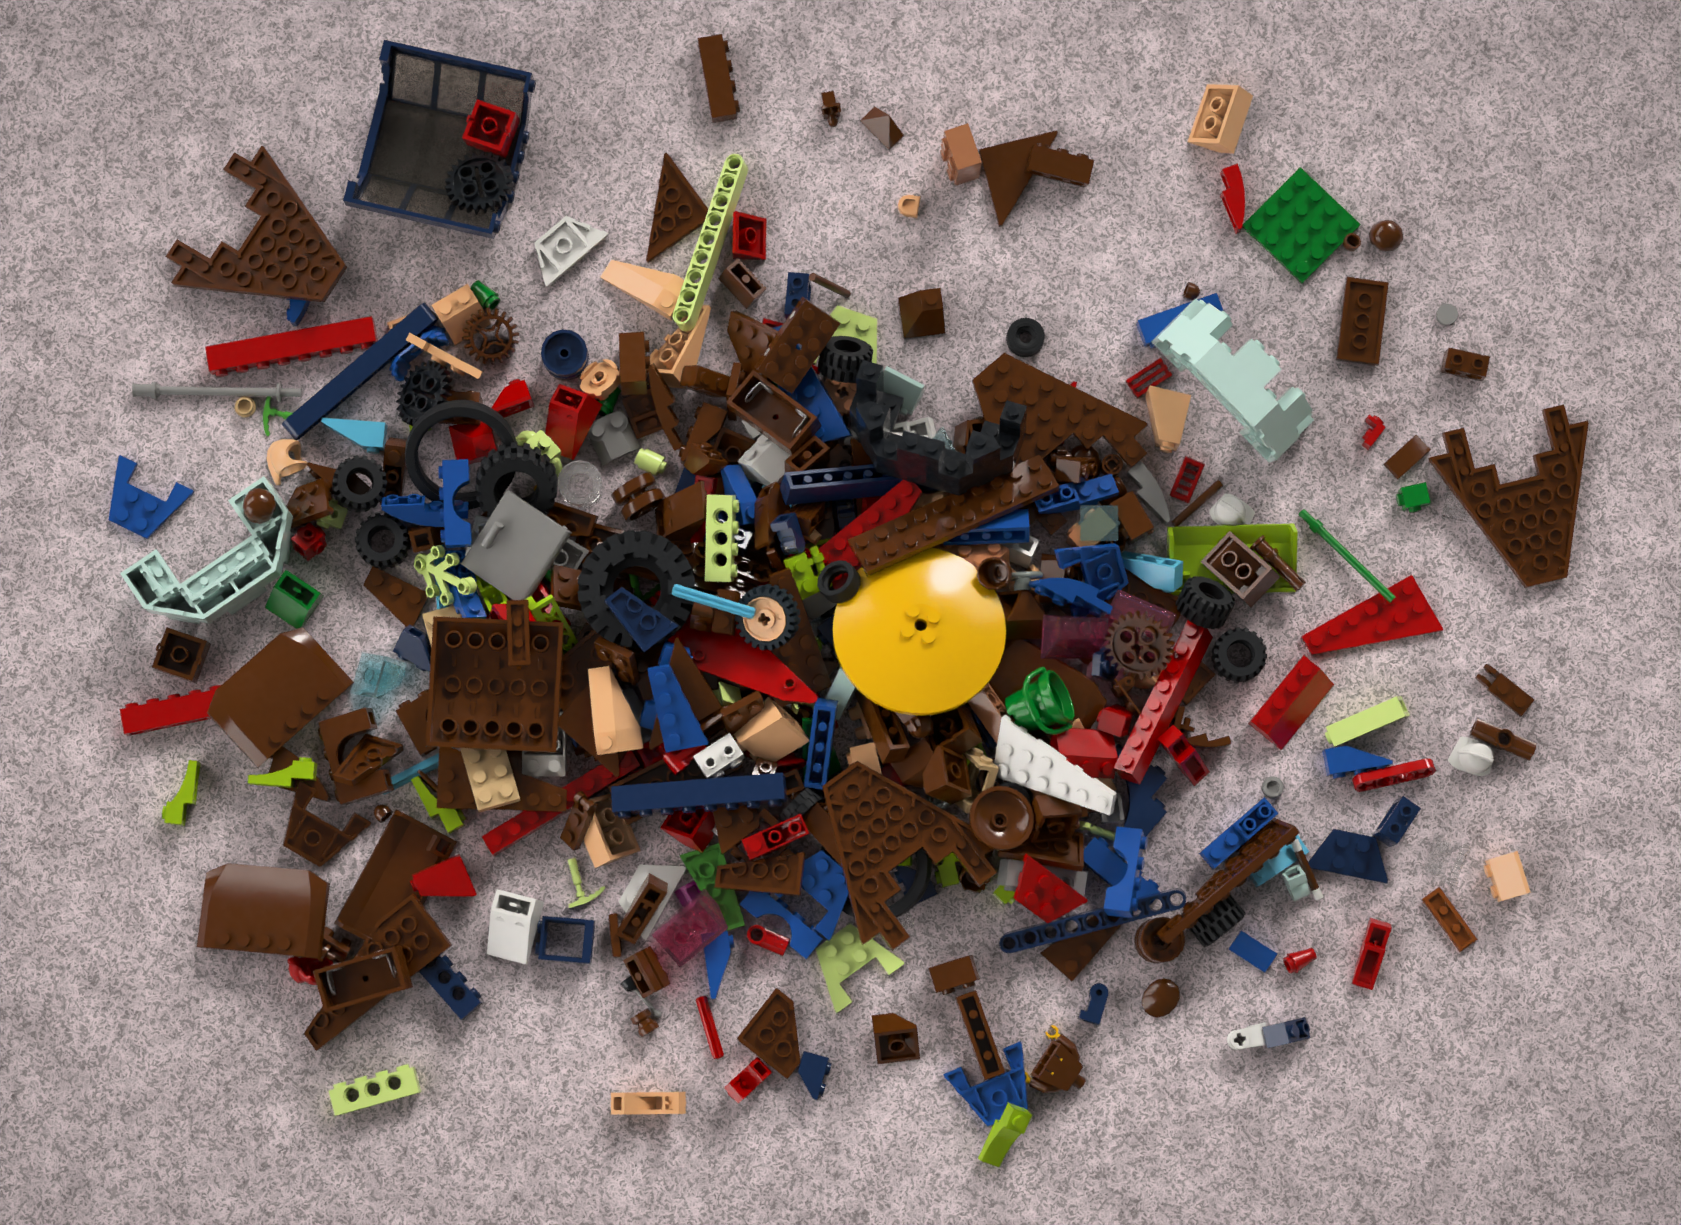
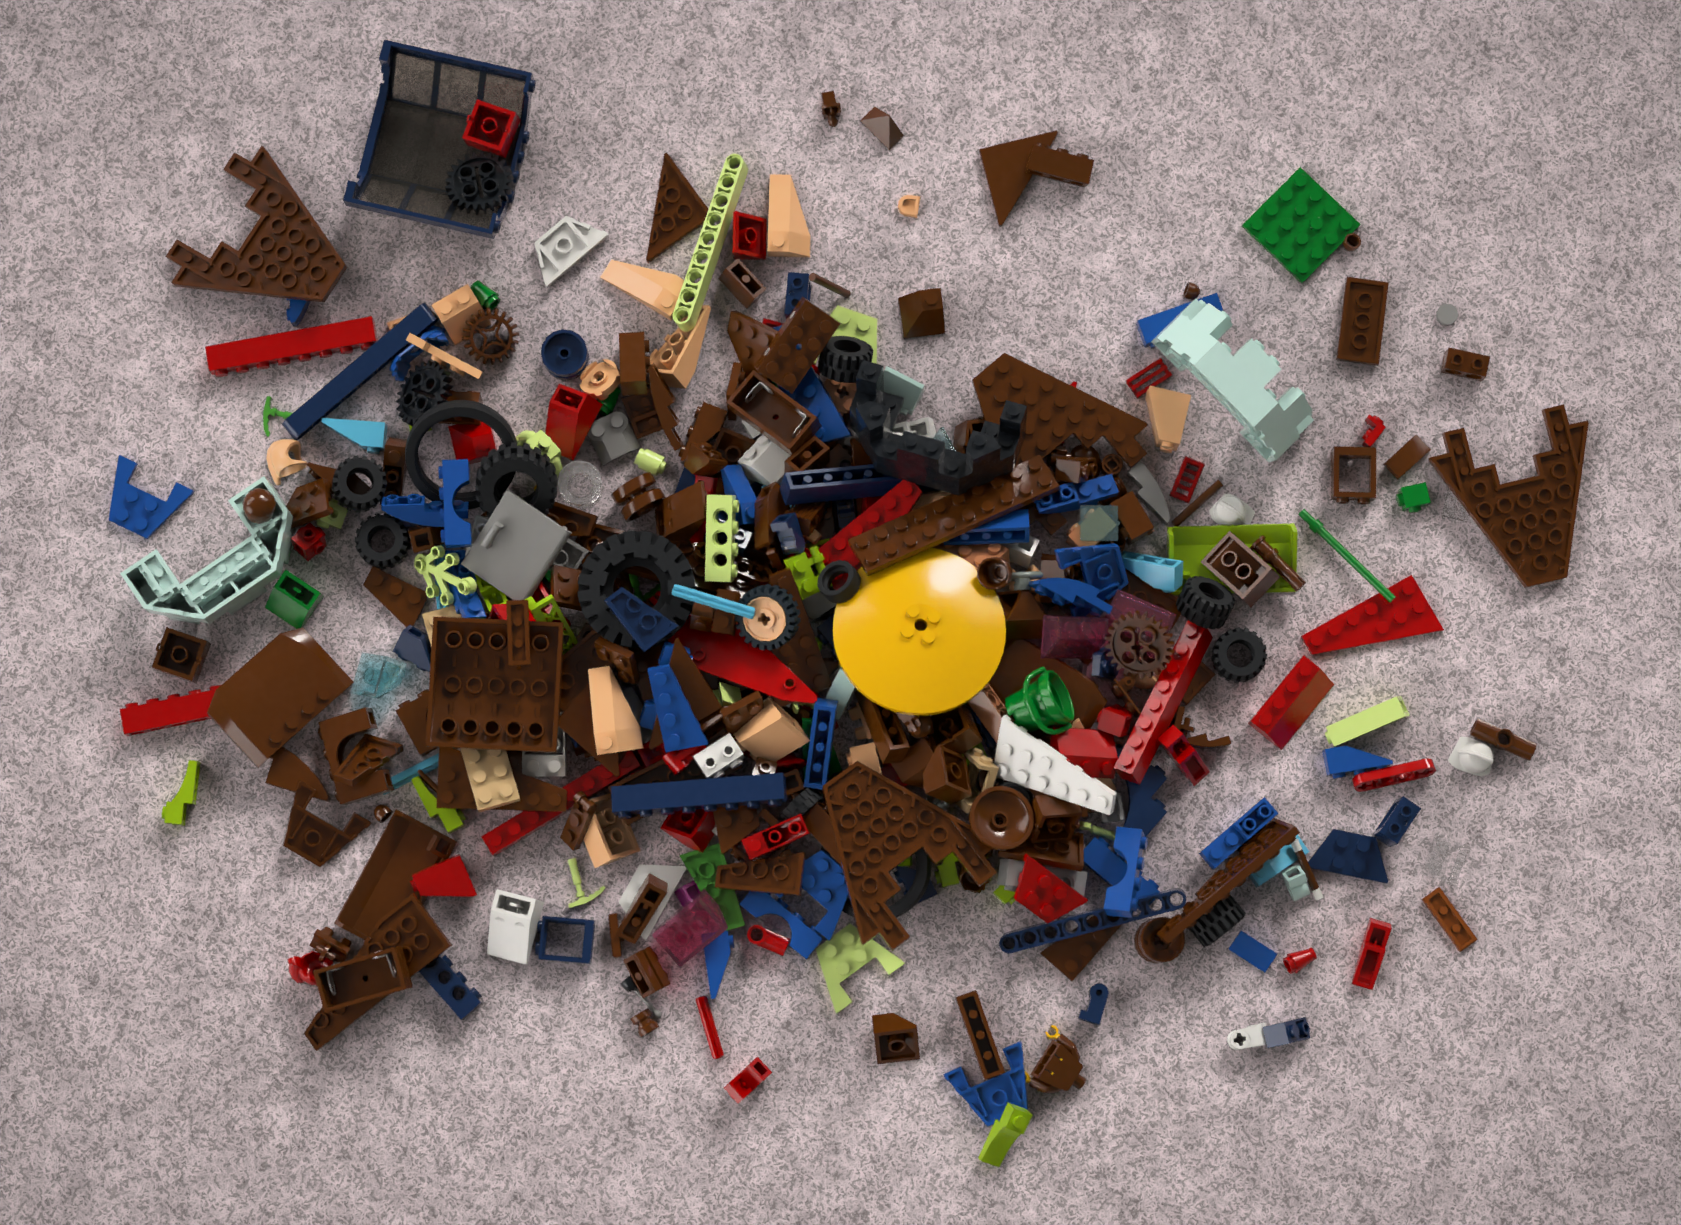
light grey bar [132,382,302,402] -> none
reddish brown slope [197,863,330,959] -> none
tan plate [235,396,256,418] -> none
lime slope [248,757,318,788] -> none
yellowish green brick [328,1064,421,1116] -> none
red slope [491,379,535,418] -> none
light nougat arch [611,1092,686,1115] -> none
reddish brown brick [680,365,730,398] -> none
reddish brown brick [698,34,740,123] -> none
reddish brown plate [737,988,801,1079] -> none
dark blue slope [798,1051,832,1100] -> none
reddish brown brick [929,955,980,995] -> none
nougat brick [940,123,982,186] -> none
black tyre [1006,318,1045,357] -> none
reddish brown hat [1142,978,1180,1017] -> none
light nougat slope [1188,84,1253,154] -> none
red slope [1220,163,1245,234] -> none
light grey tile [1262,776,1284,798] -> none
reddish brown hair [1369,220,1404,252] -> none
reddish brown hinge [1475,664,1534,717] -> none
light nougat slope [1484,851,1531,902] -> none
none -> light nougat wedge [768,174,810,257]
none -> reddish brown window [1331,446,1376,504]

